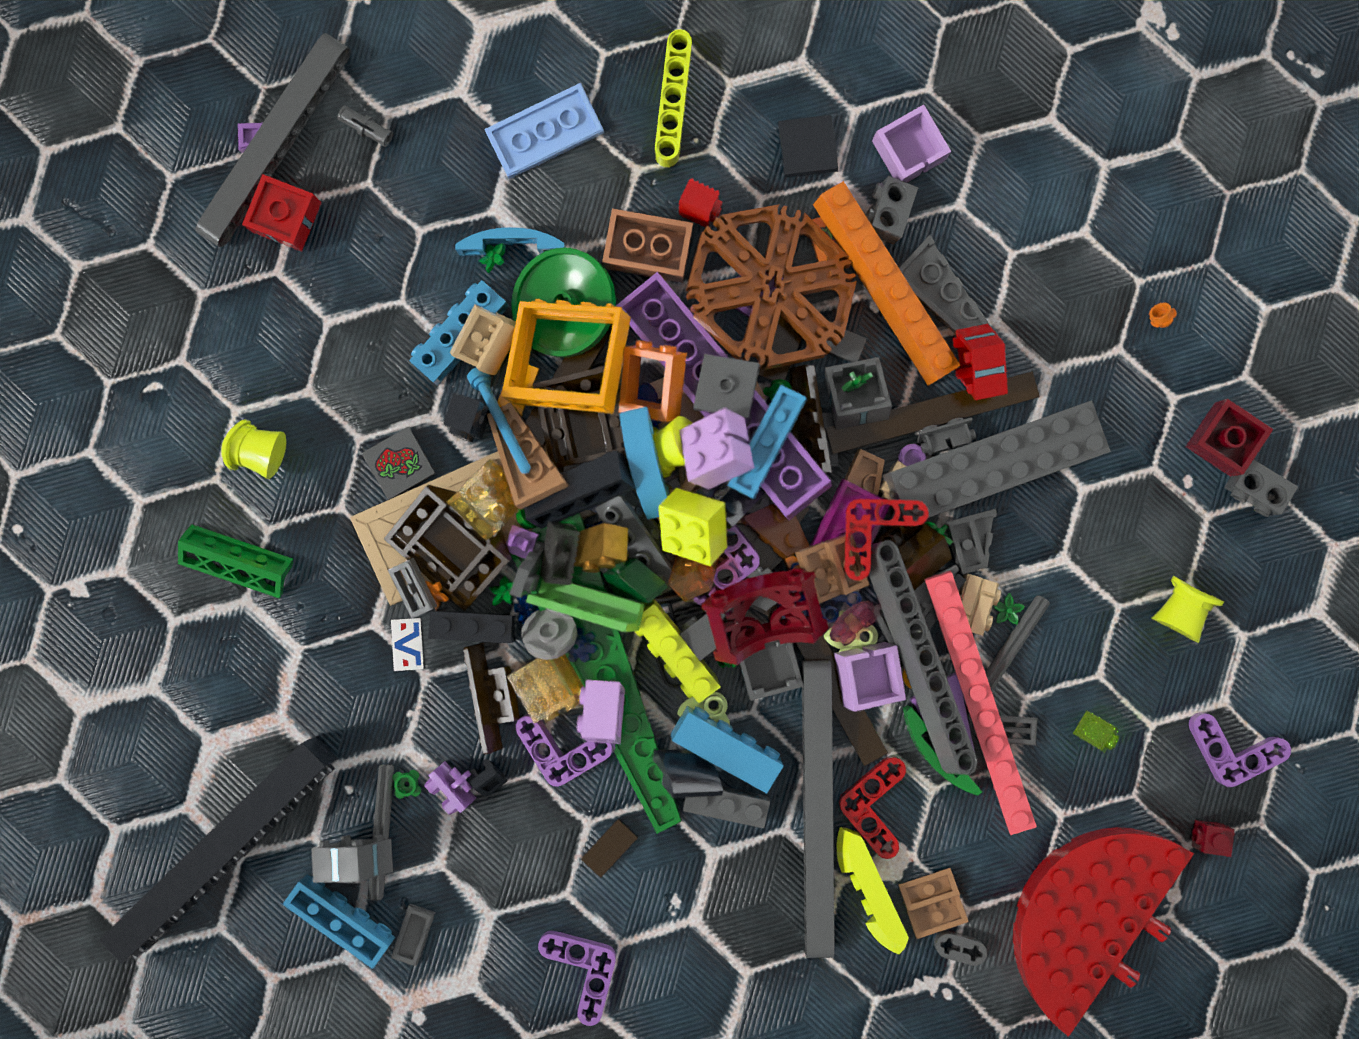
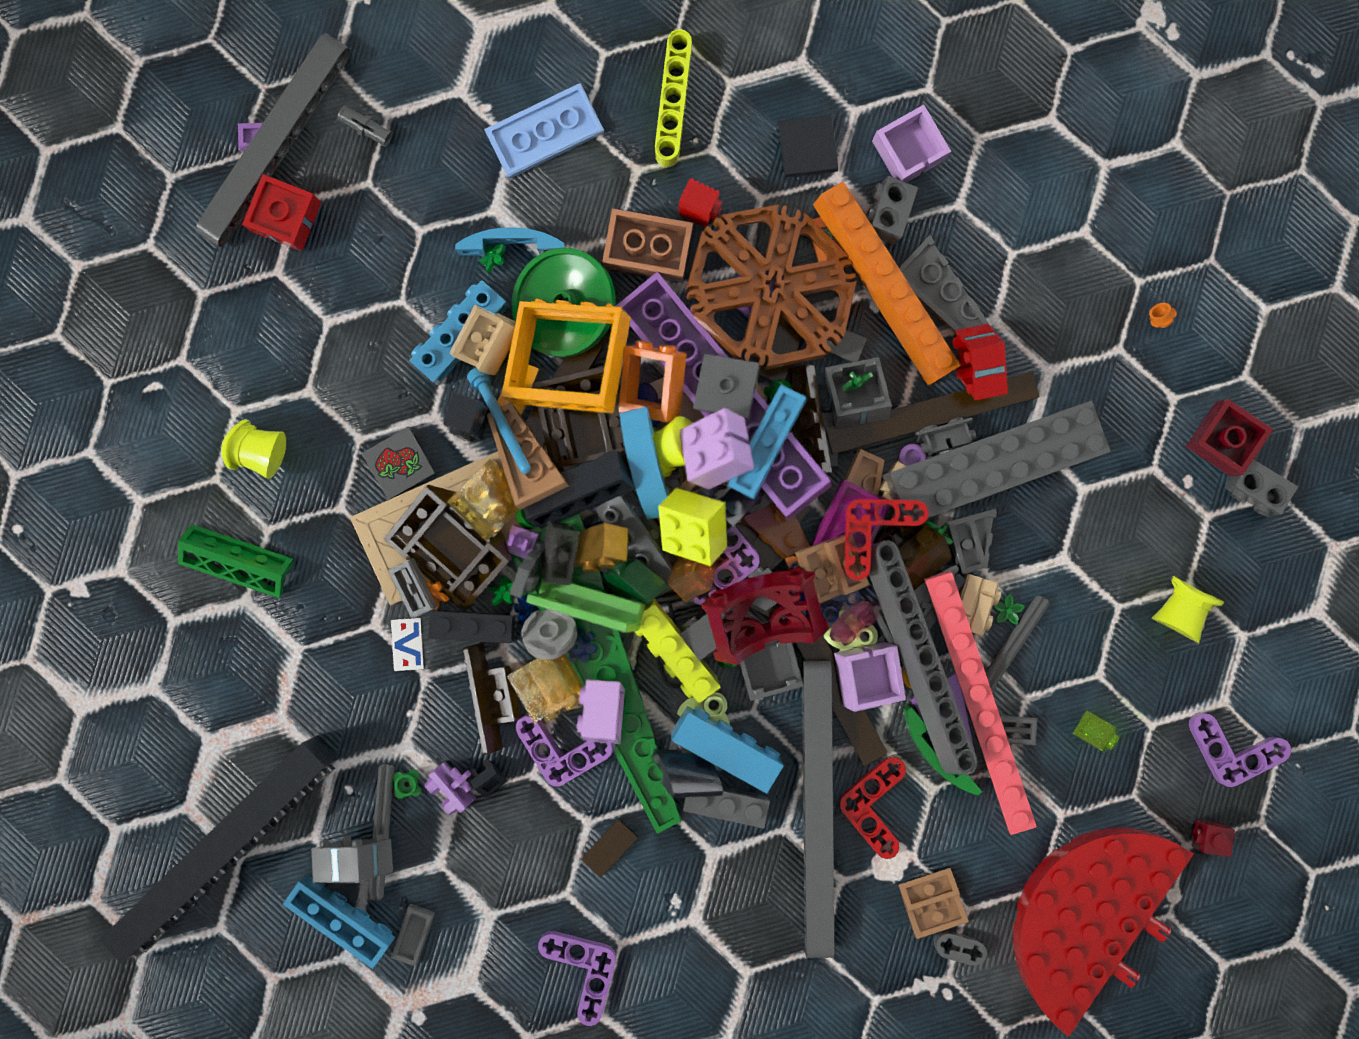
neon yellow brick [836,827,909,954] -> none

